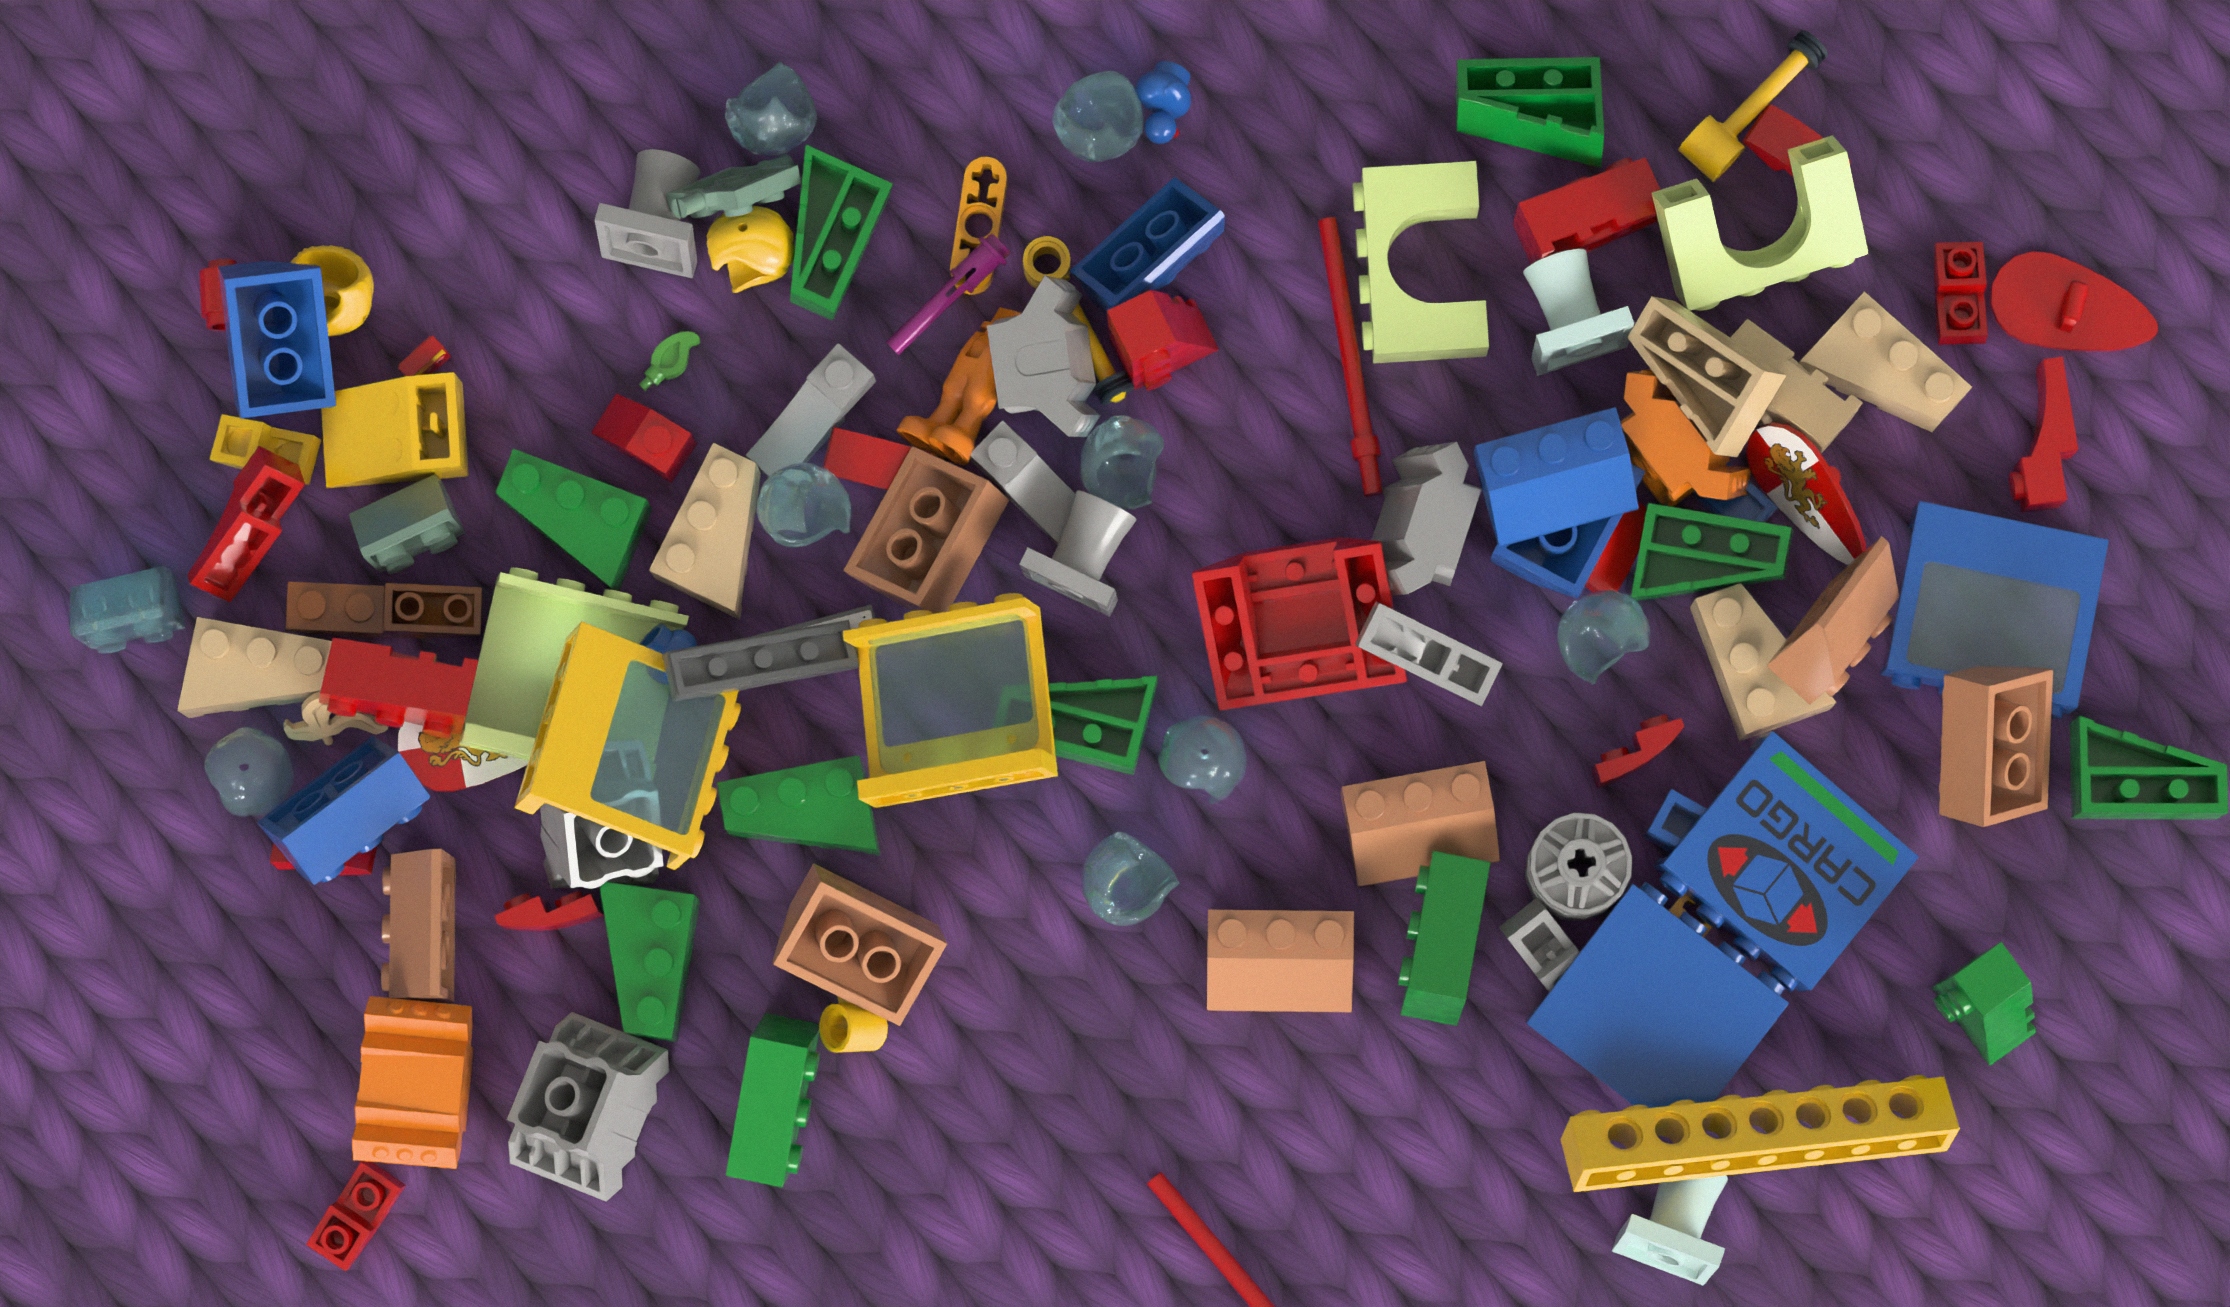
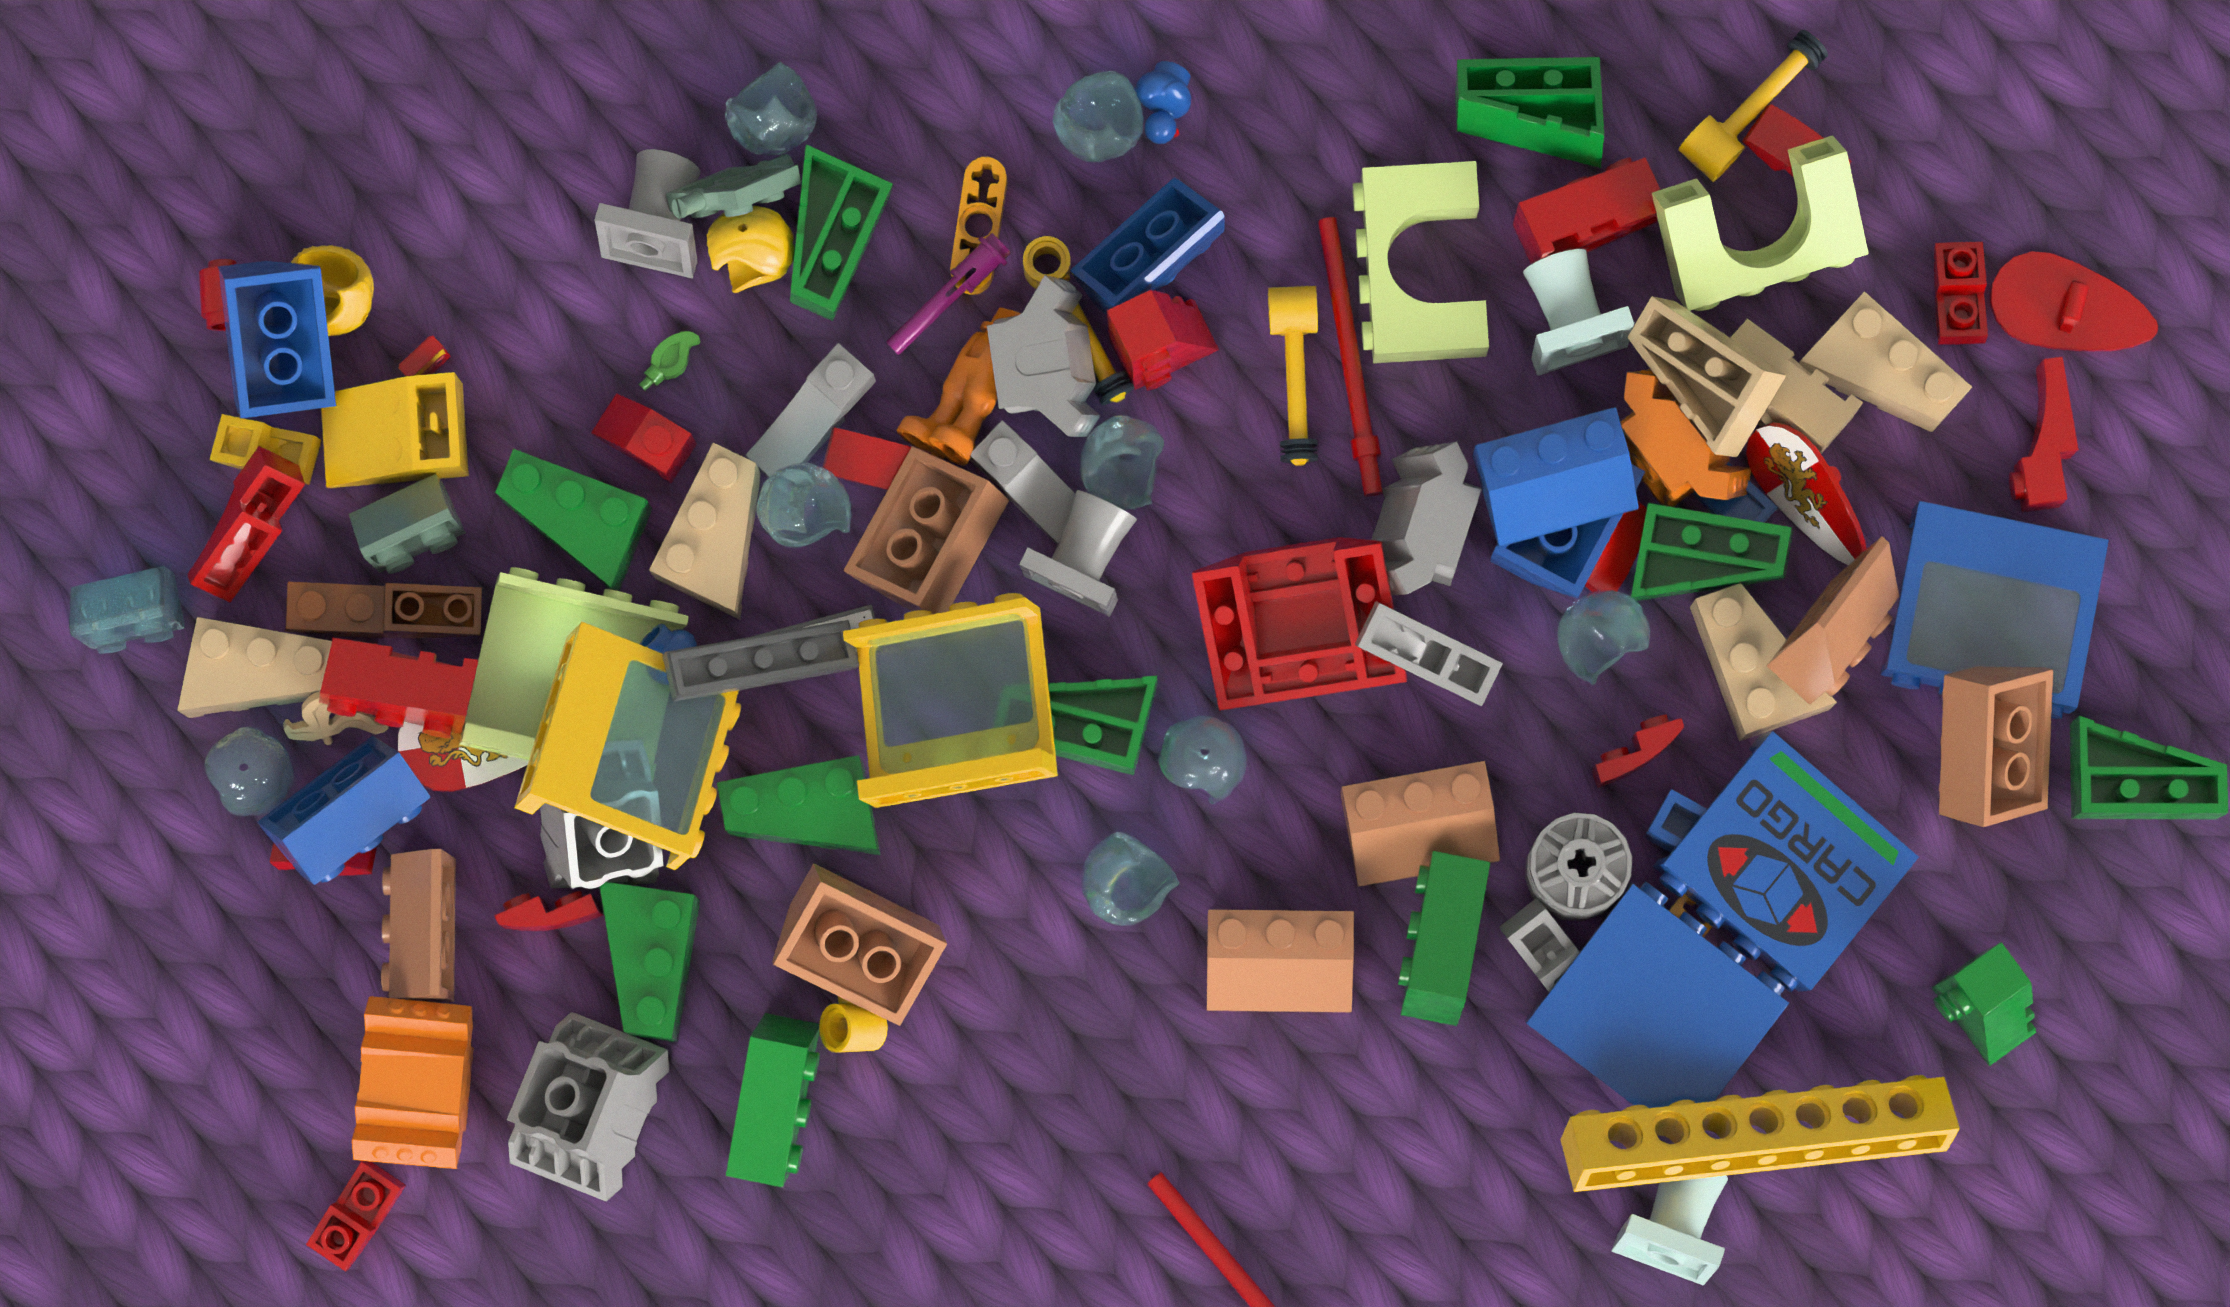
none -> yellow piece [1268,286,1318,466]

